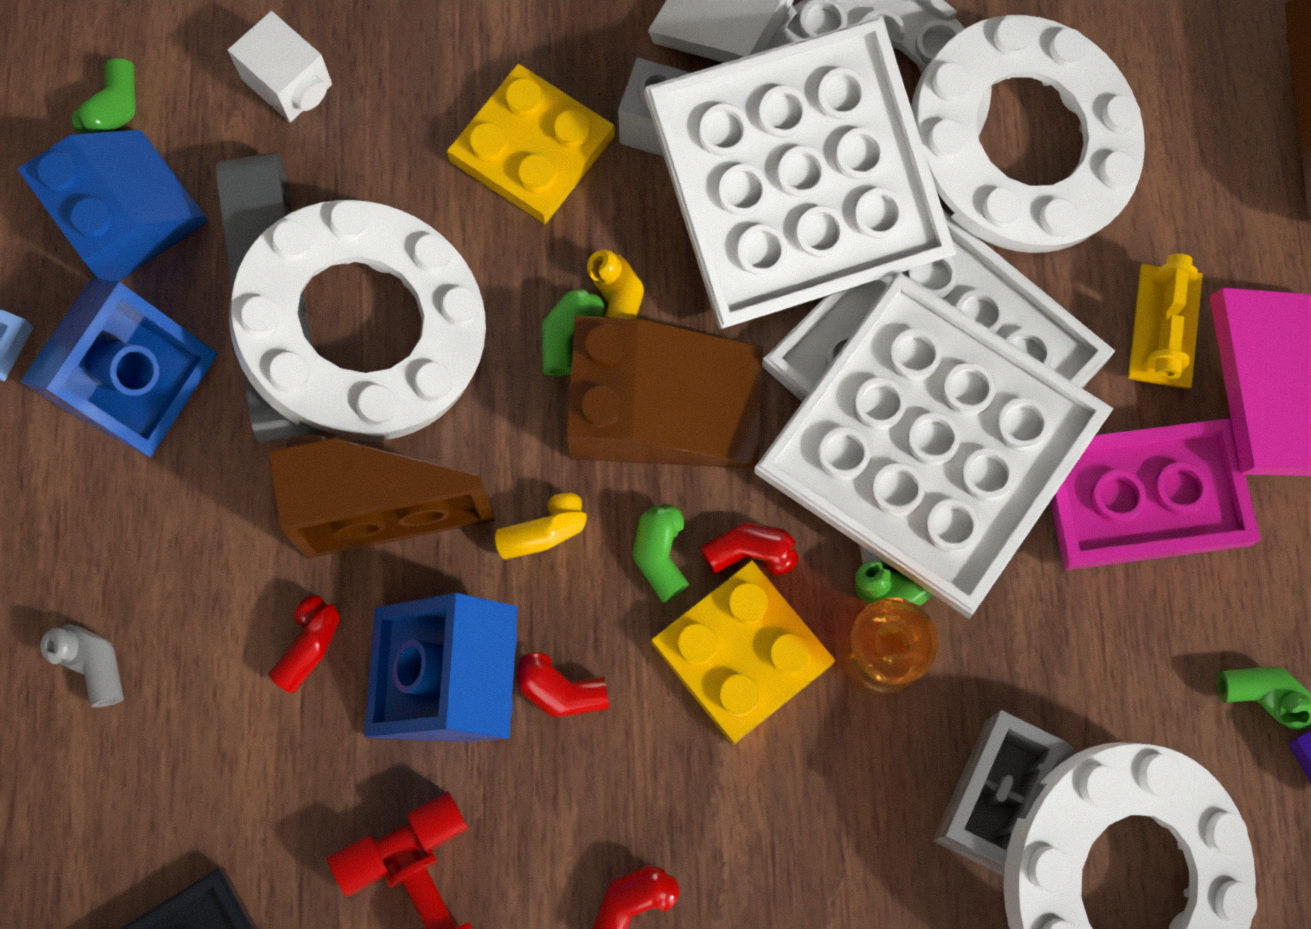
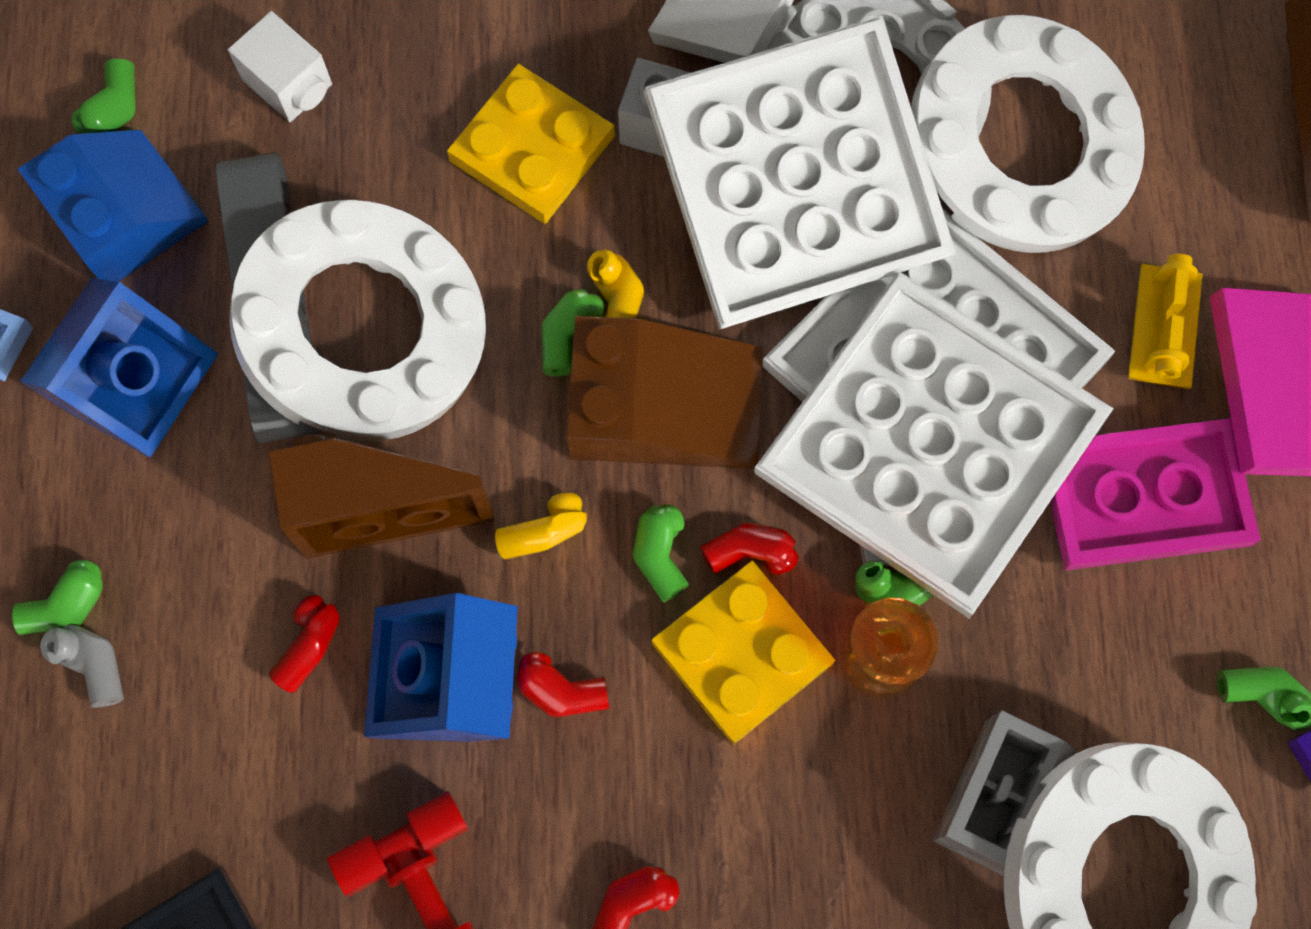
none -> bright green arm [12,560,103,635]

